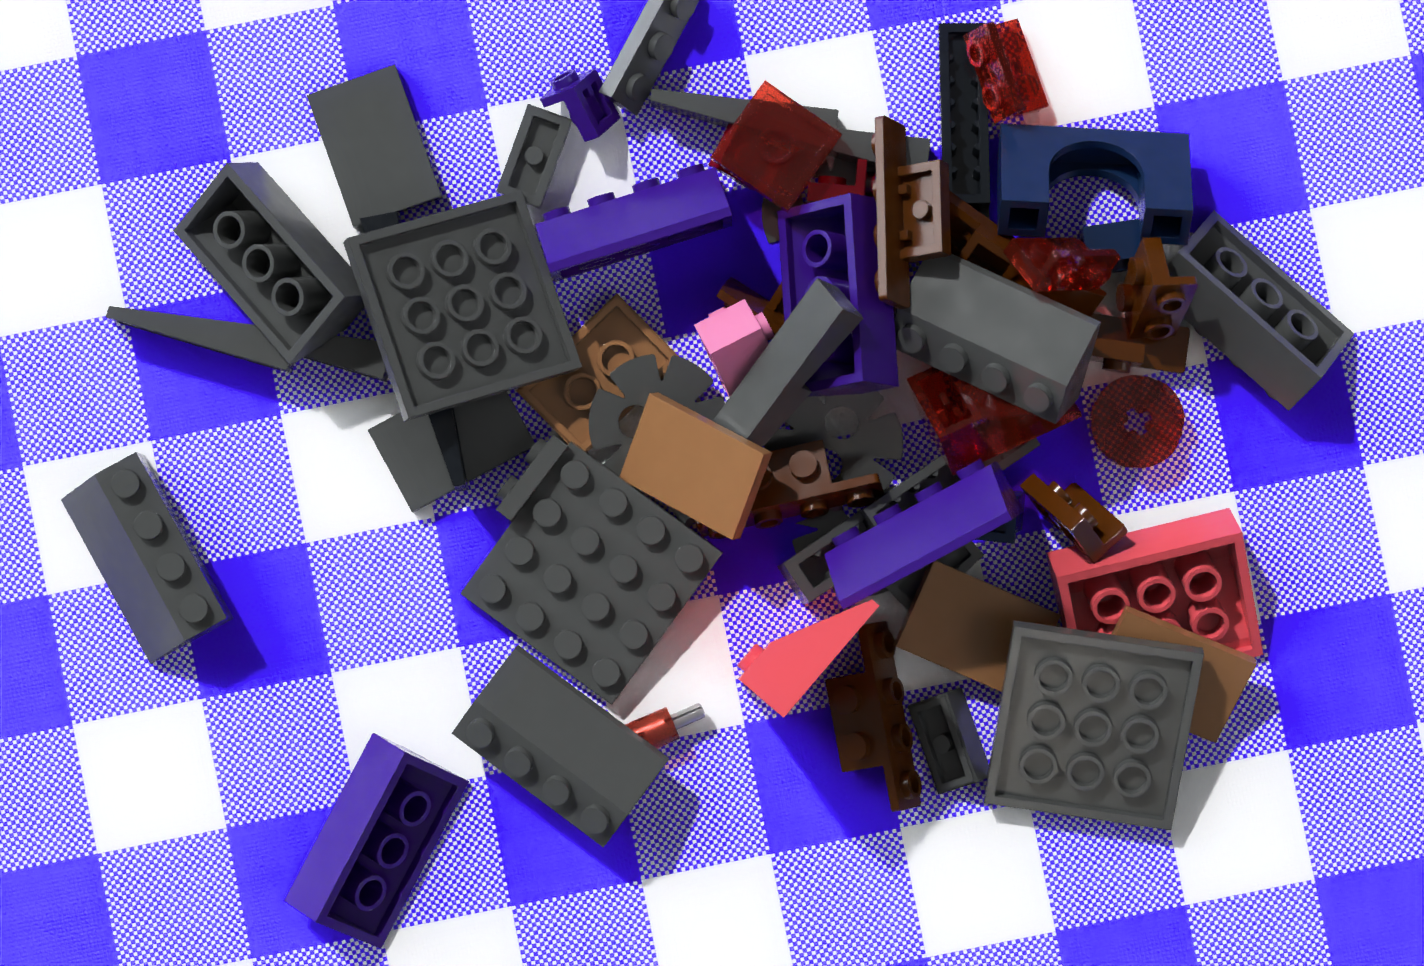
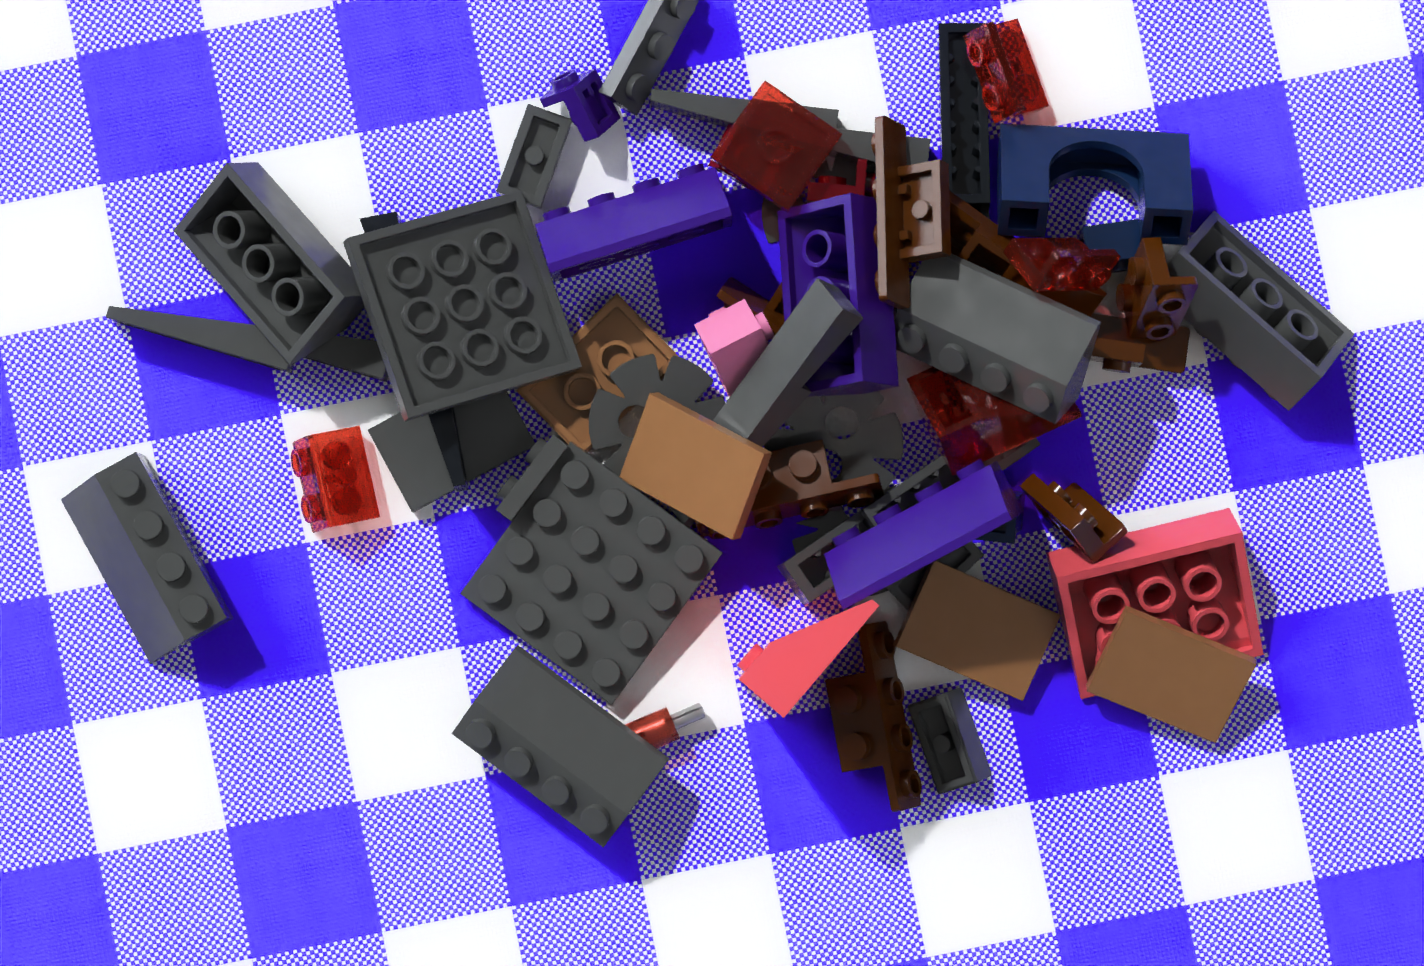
dark purple slope [284,733,469,948] -> none
dark grey tile [307,64,443,229] -> none
dark grey plate [984,620,1204,830] -> none
clear red plate [1089,375,1185,469] -> none
none -> clear red bracket [290,425,380,533]

